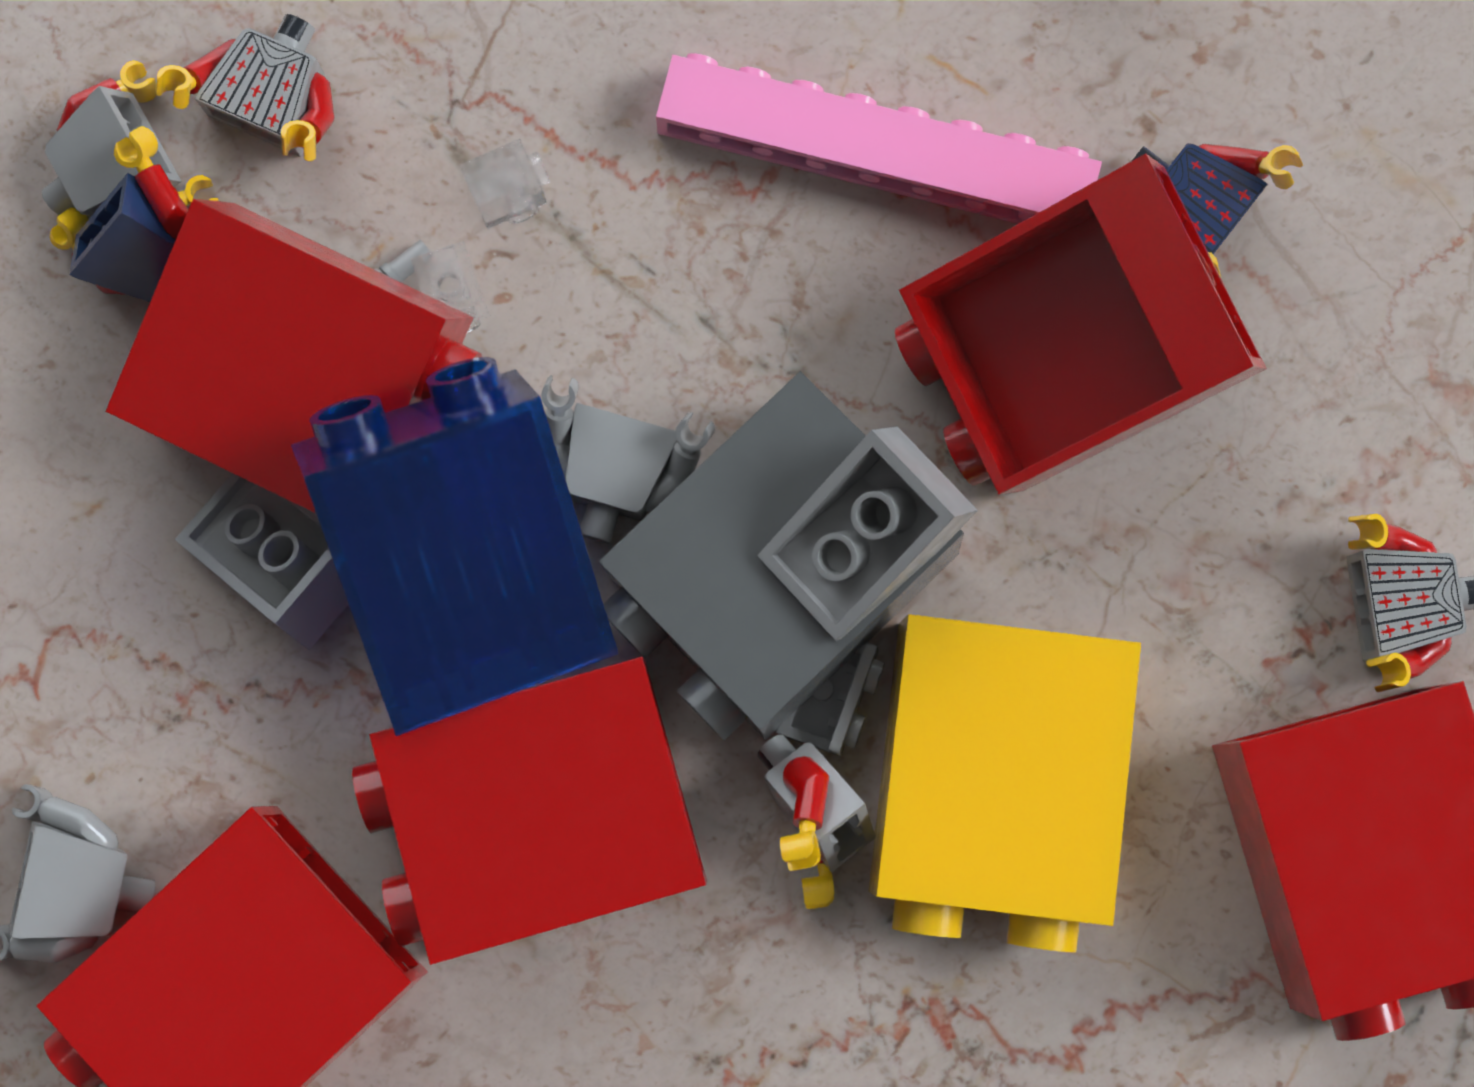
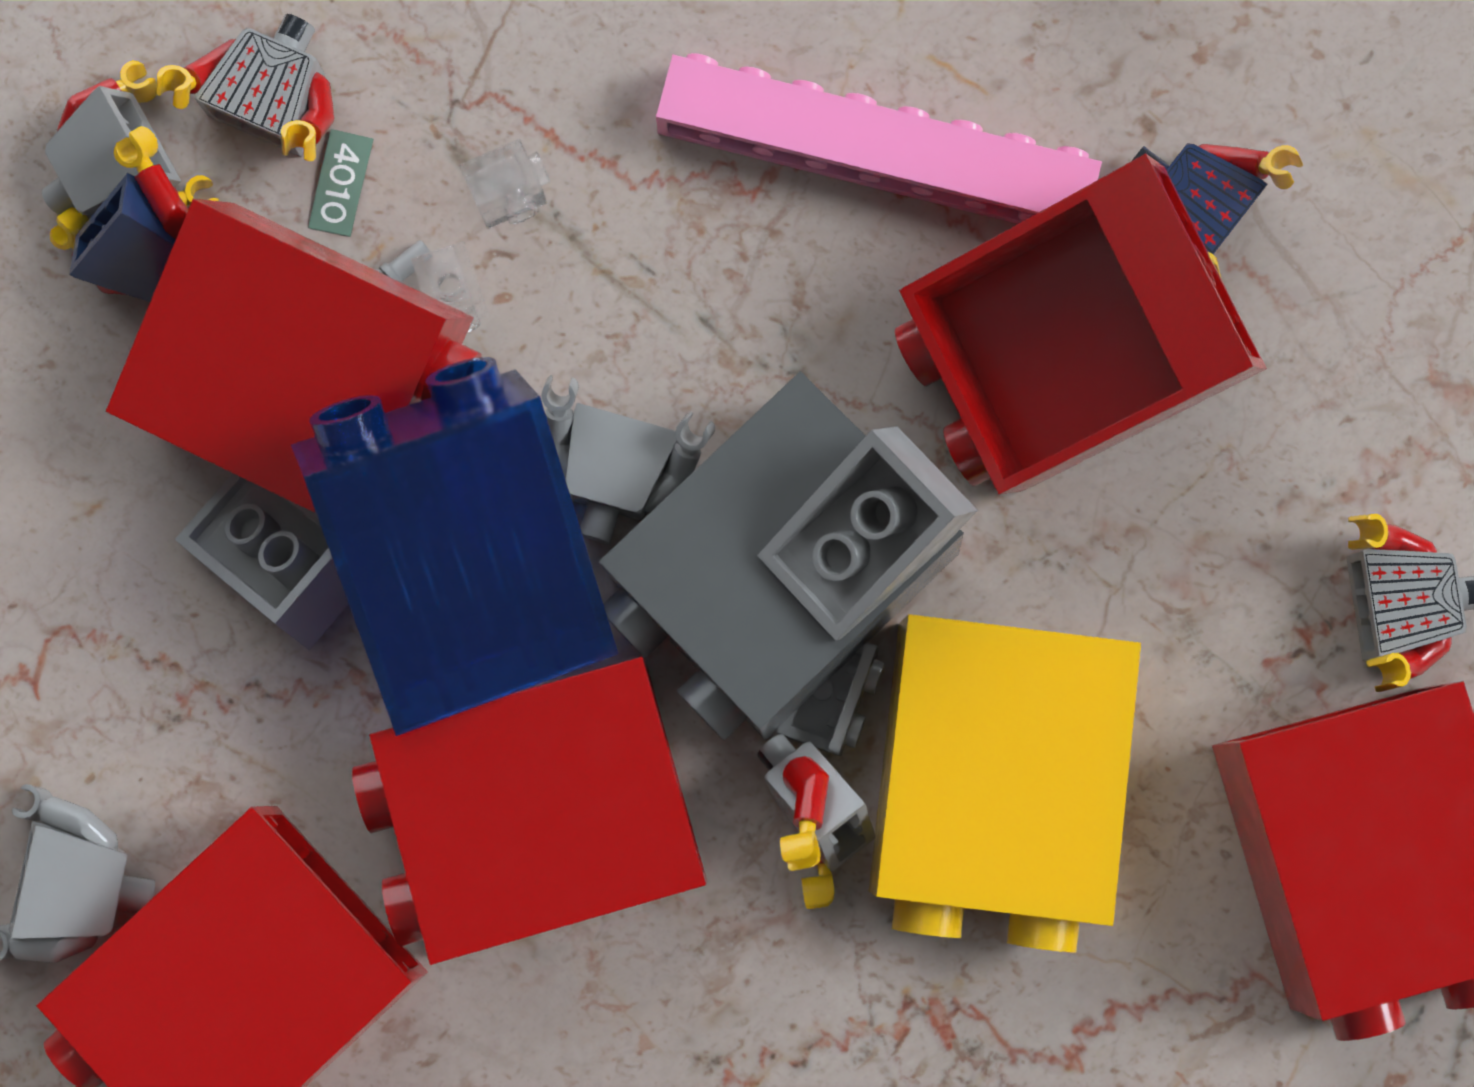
none -> sand green sticker [308,129,374,237]

